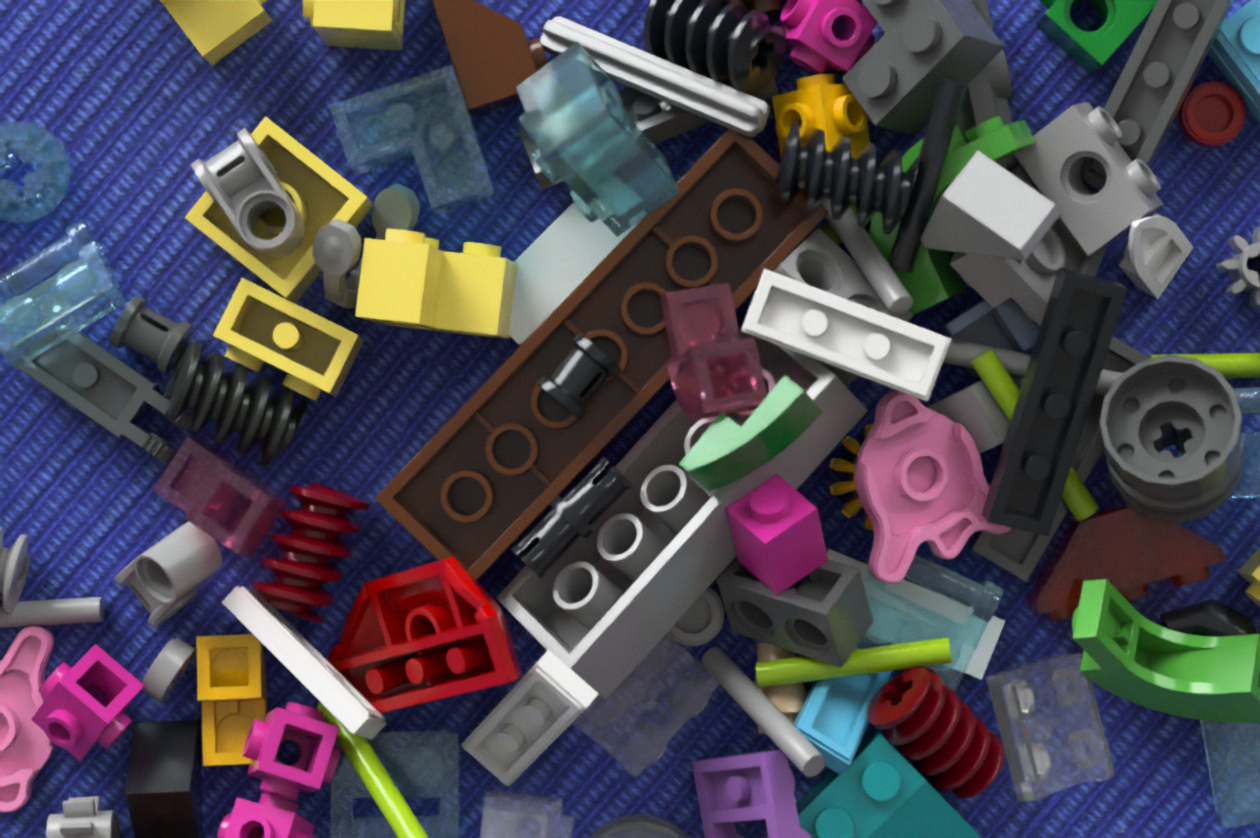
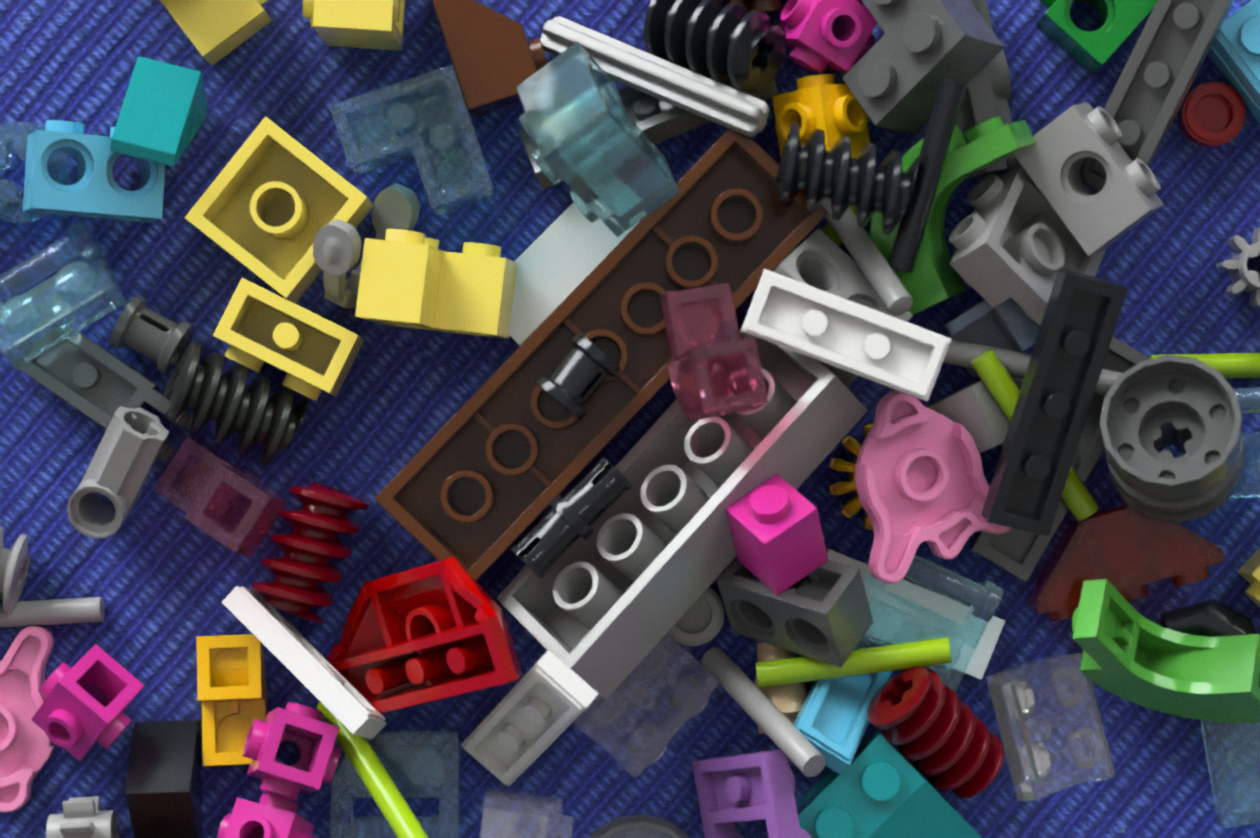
light grey piece [114,522,222,629] -> none
light grey tile [141,637,196,703] -> none
light grey piece [190,127,305,257] -> none
green slope [679,375,822,491] -> none
slope [920,151,1061,260] -> none
white plate [1119,213,1194,299] -> none
none -> medium azure brick [23,120,165,223]
none -> light grey piece [67,406,169,538]
none -> teal slope [110,56,208,167]

